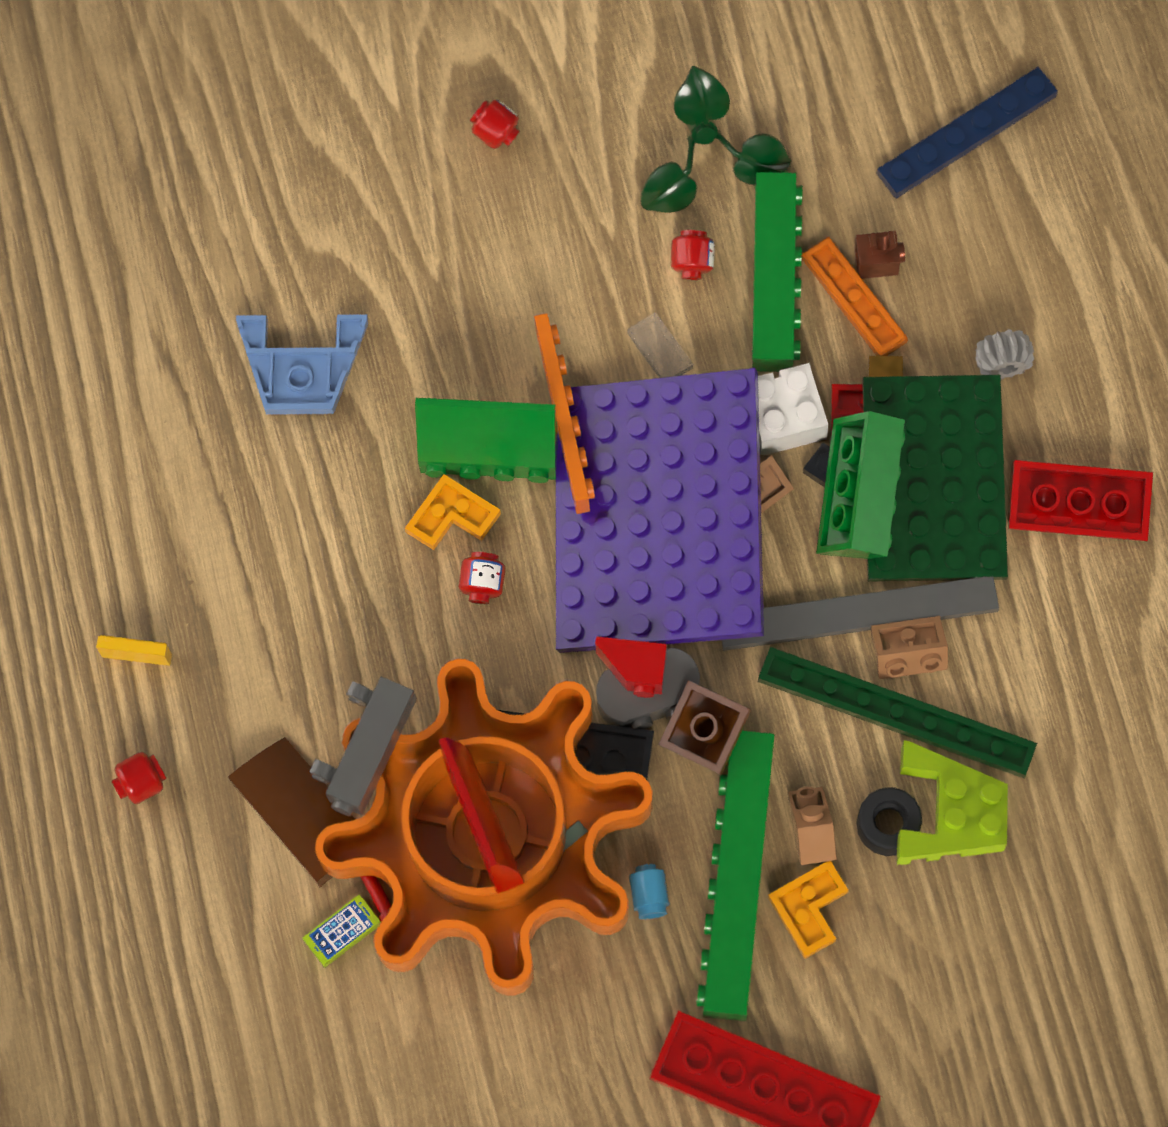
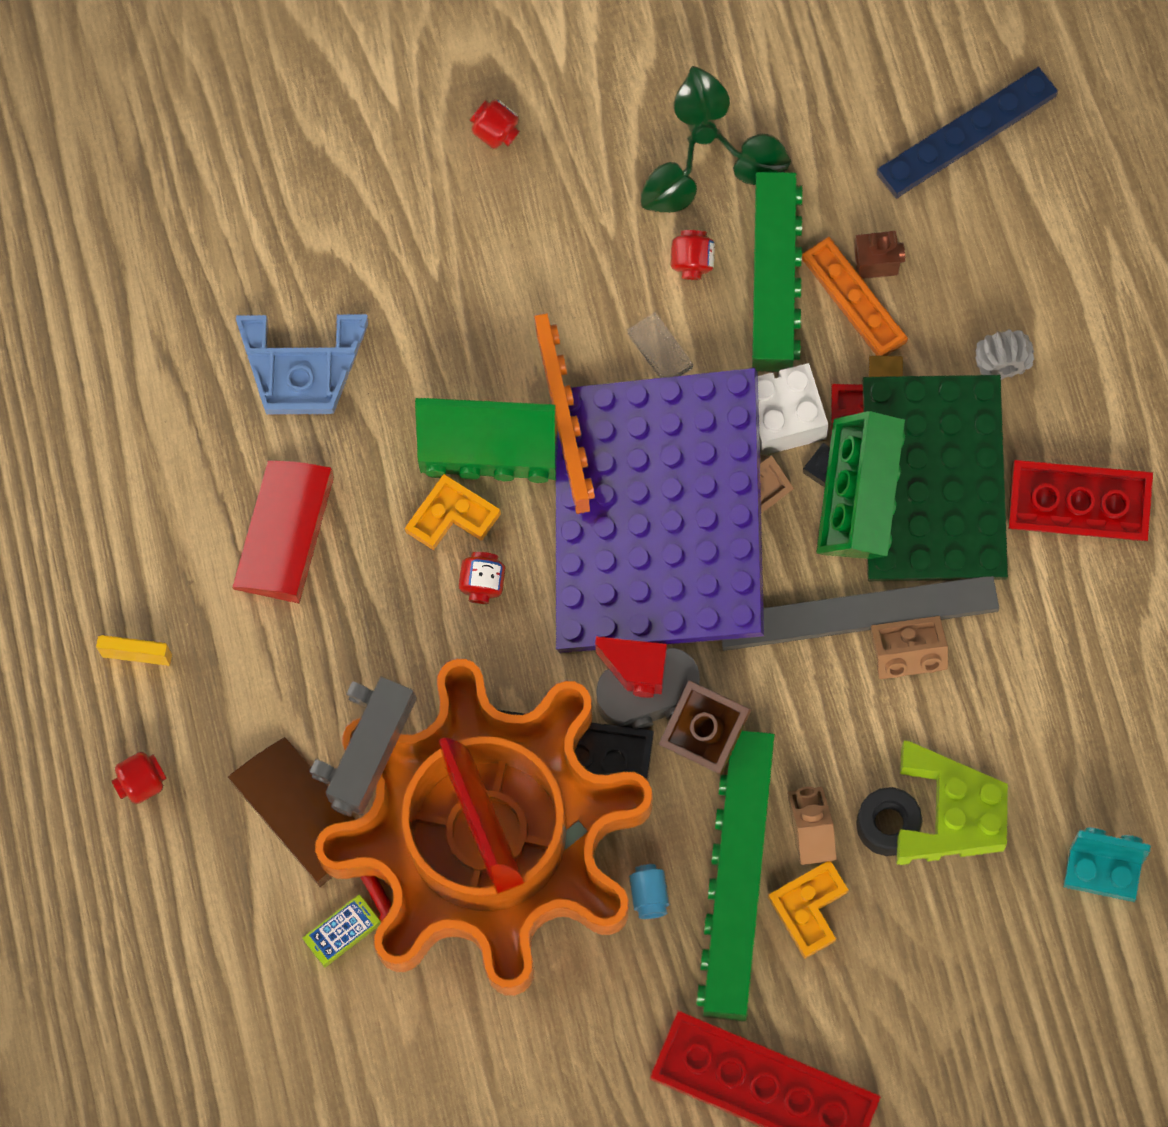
dark green plate [758,647,1037,779] -> none
none -> slope [232,461,334,604]
none -> teal bracket [1063,827,1151,902]

